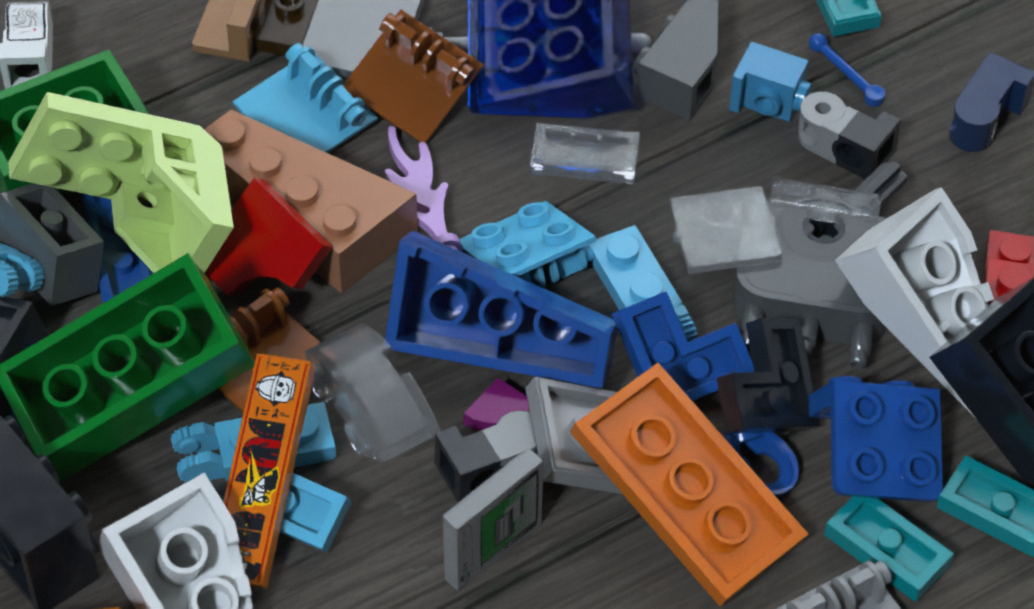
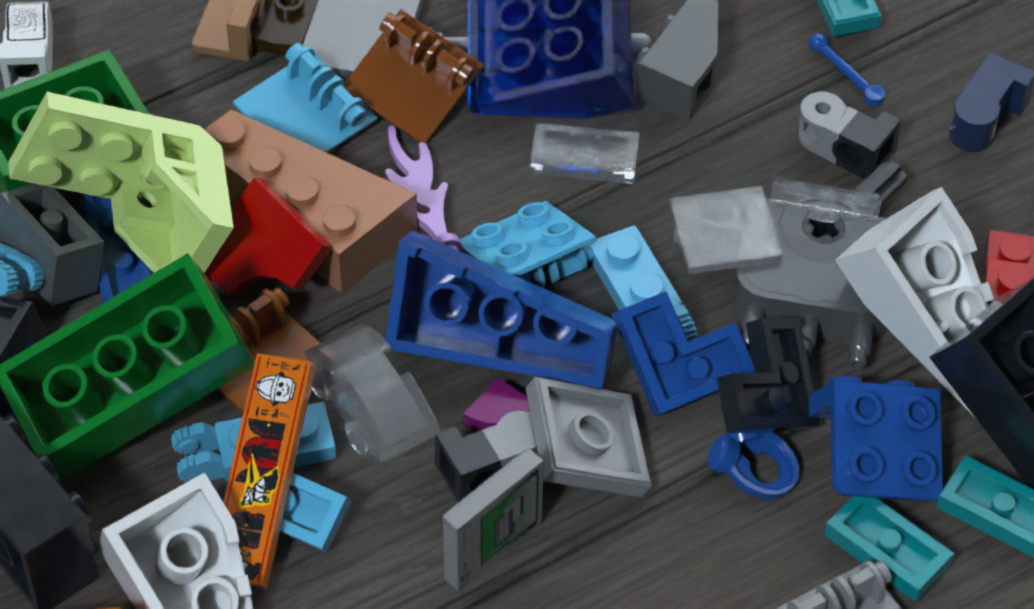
orange plate [570,363,808,607] -> none
dark azure brick [729,41,813,122] -> none

